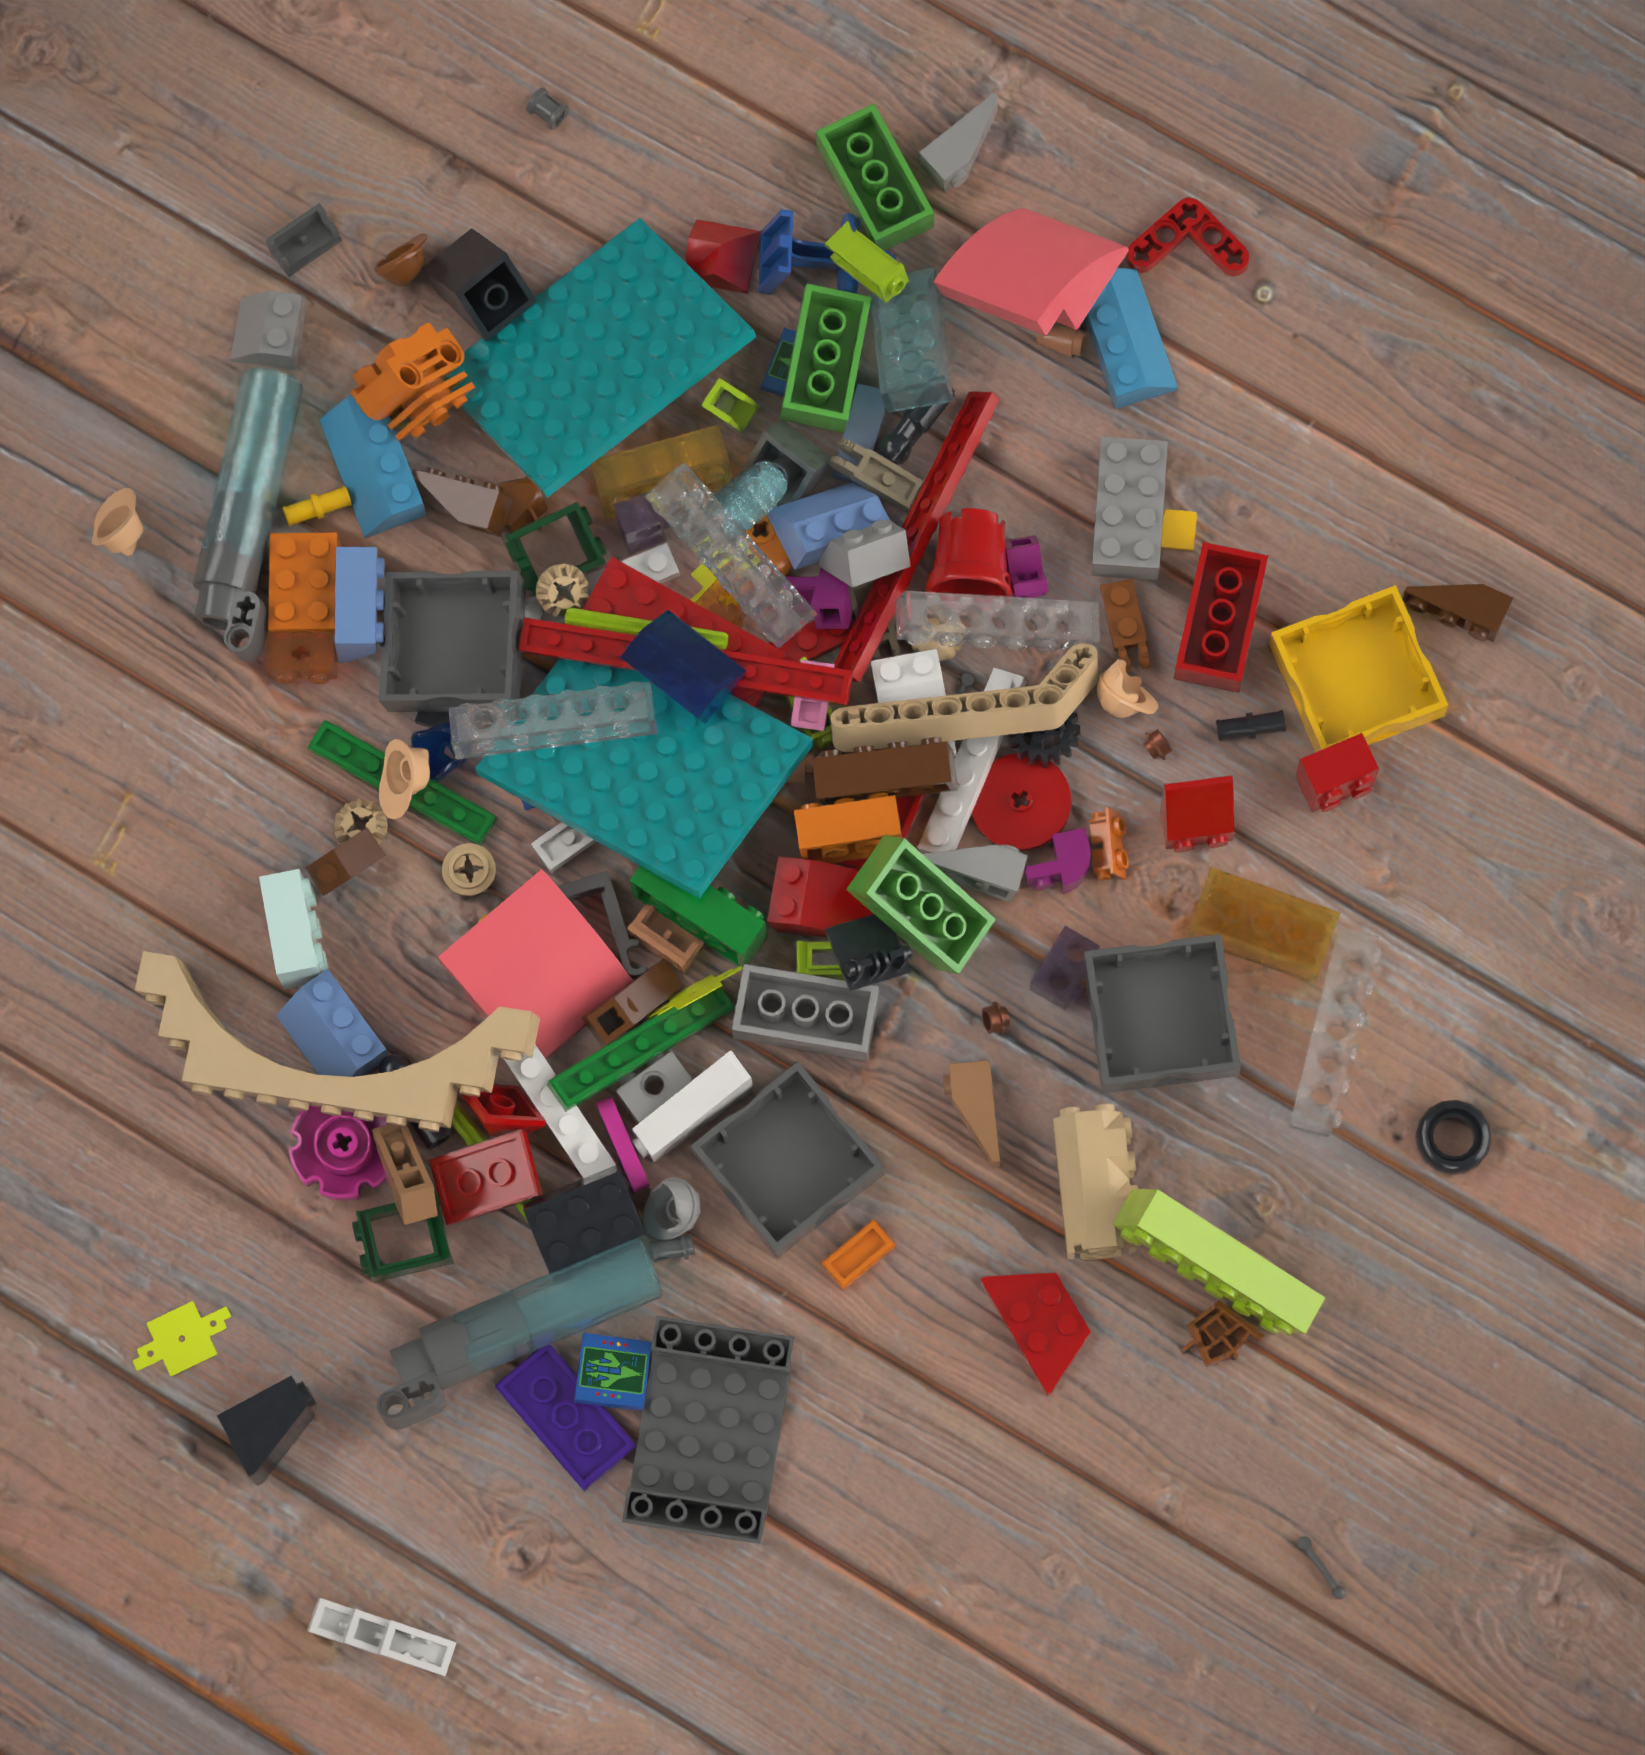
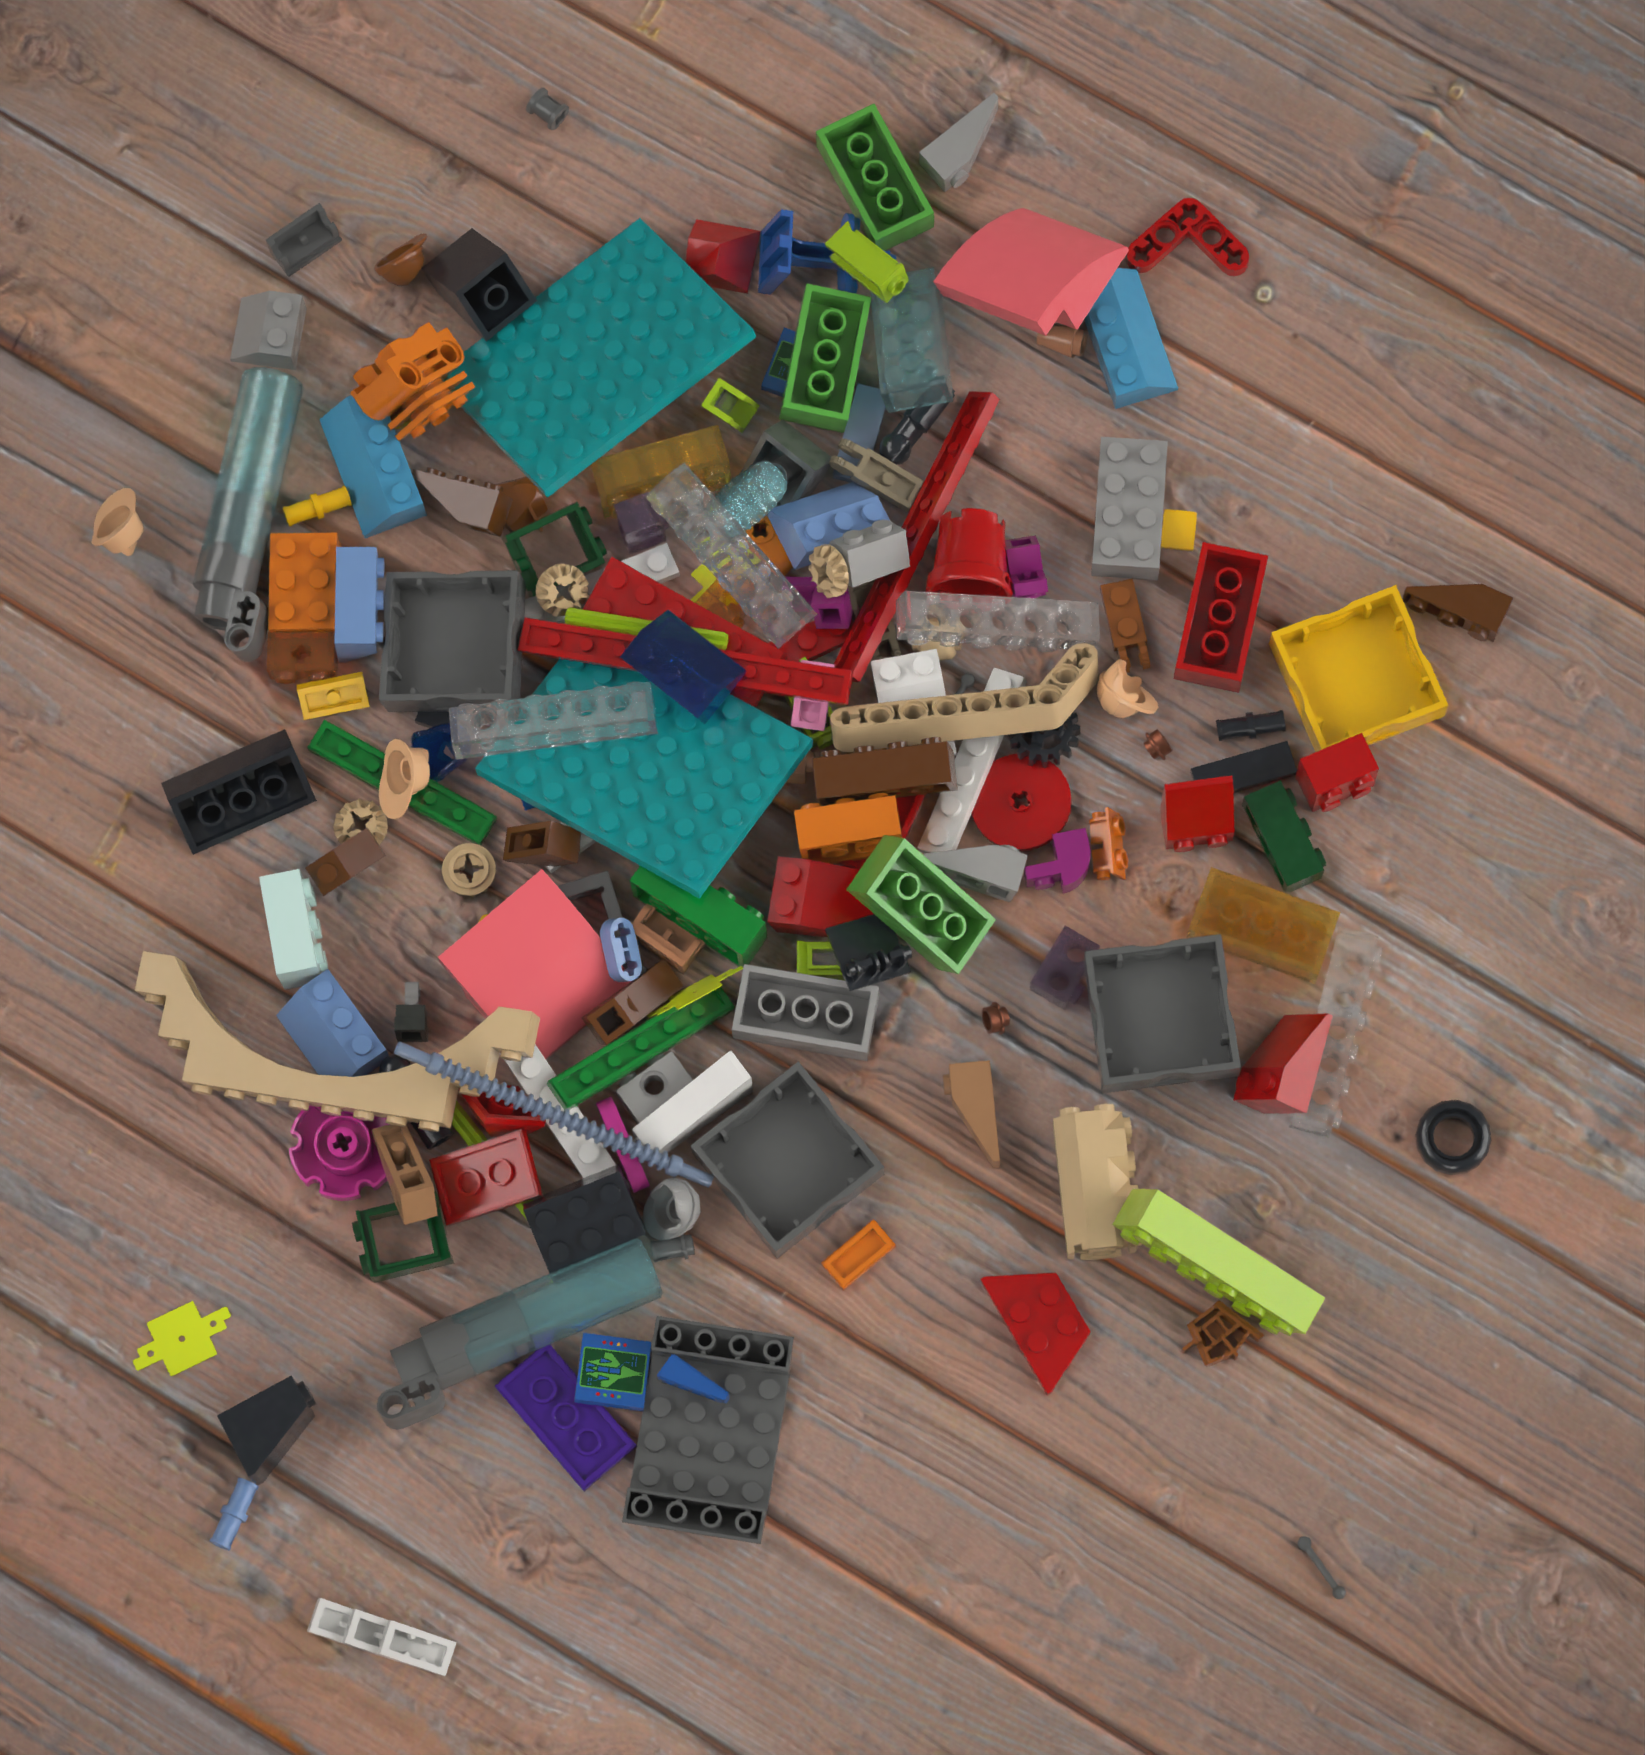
none -> black slope [161,729,317,855]
none -> medium blue pin [209,1478,259,1551]
none -> yellow plate [297,672,370,720]
none -> pearl dark grey piece [394,982,428,1042]
none -> sand blue hose [394,1041,714,1188]
none -> reddish brown slope [503,820,581,867]
none -> medium blue beam [600,918,642,982]
none -> blue slope [657,1354,730,1404]
none -> tan gear [808,544,849,598]
none -> black tile [1190,741,1297,793]
none -> red slope [1233,1013,1333,1114]
none -> dark green brick [1242,780,1326,894]

